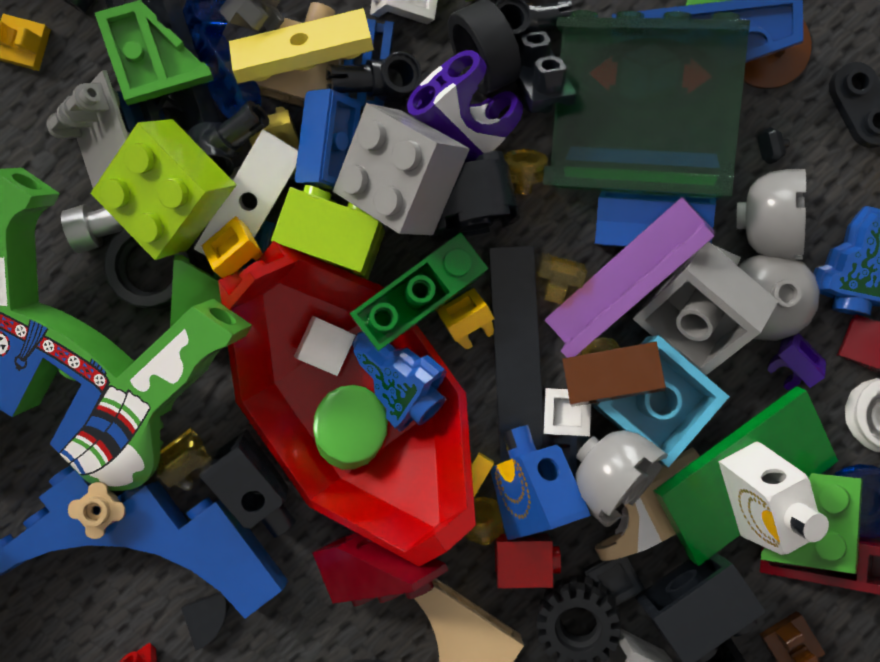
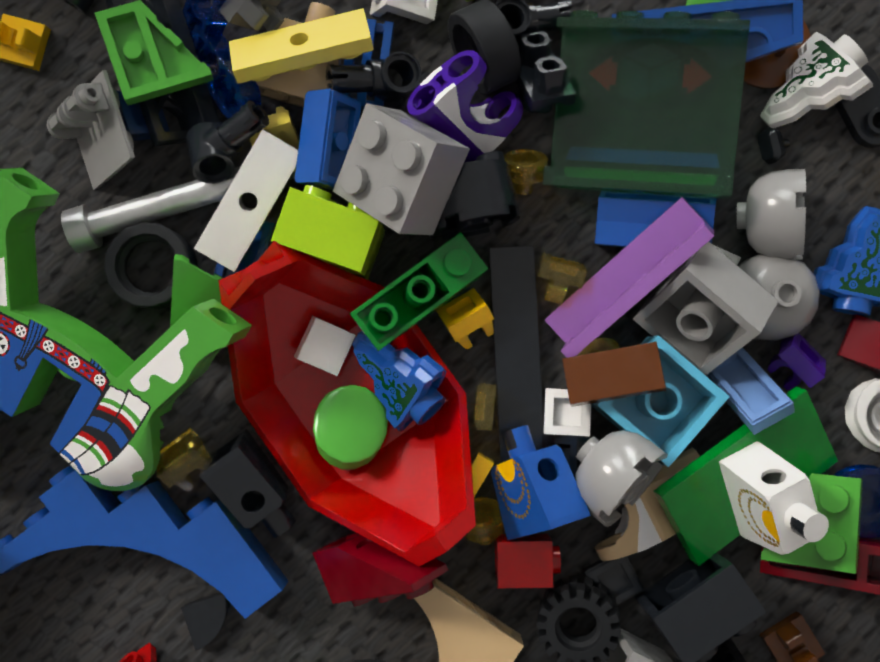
tan plate [68,482,126,539] -> none
lime brick [90,119,237,260] -> none
yellow tile [201,216,263,278] -> none
none -> clear yellow tile [473,383,496,431]
none -> medium blue tile [706,347,795,435]
none -> white rock [760,32,873,128]

